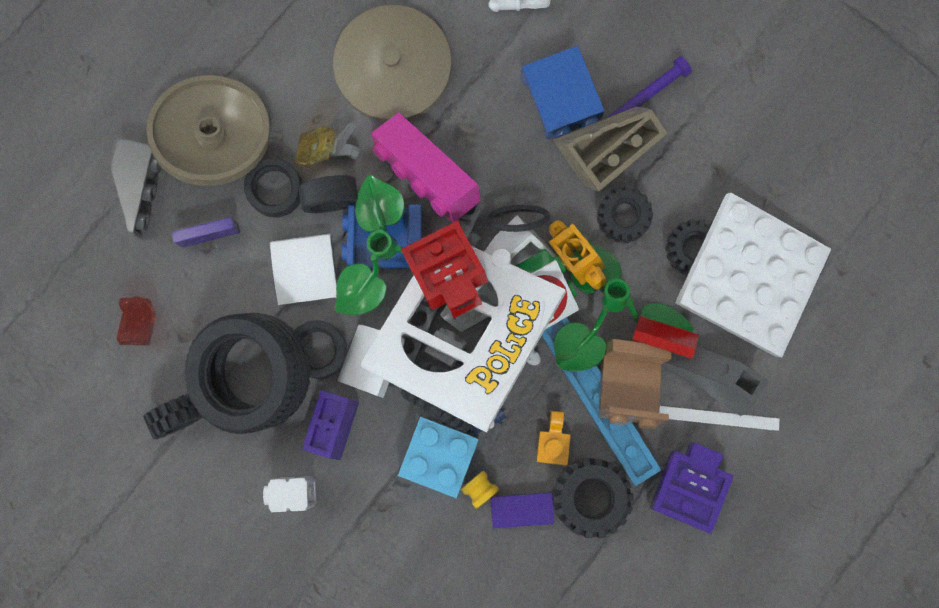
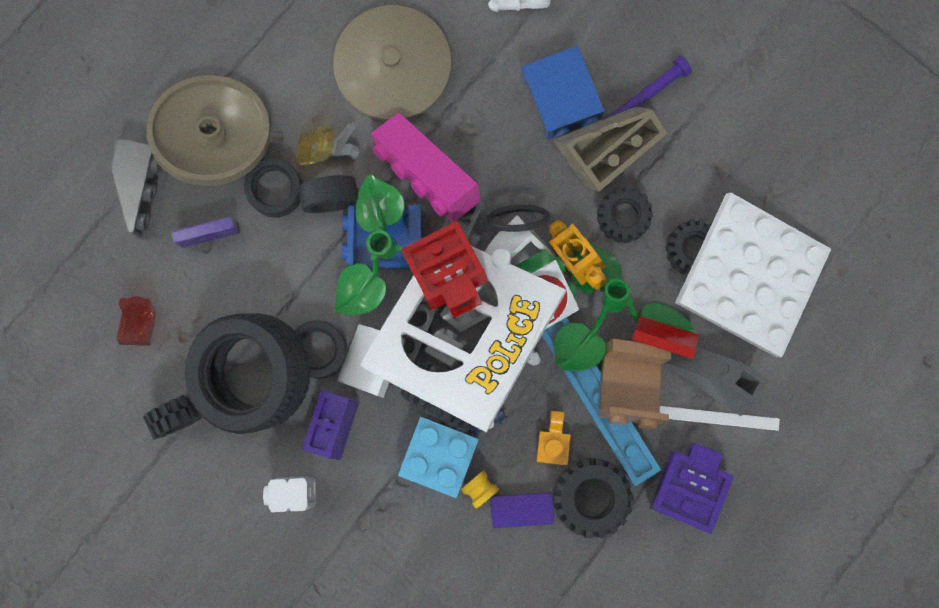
white slope [270,233,337,305] -> none

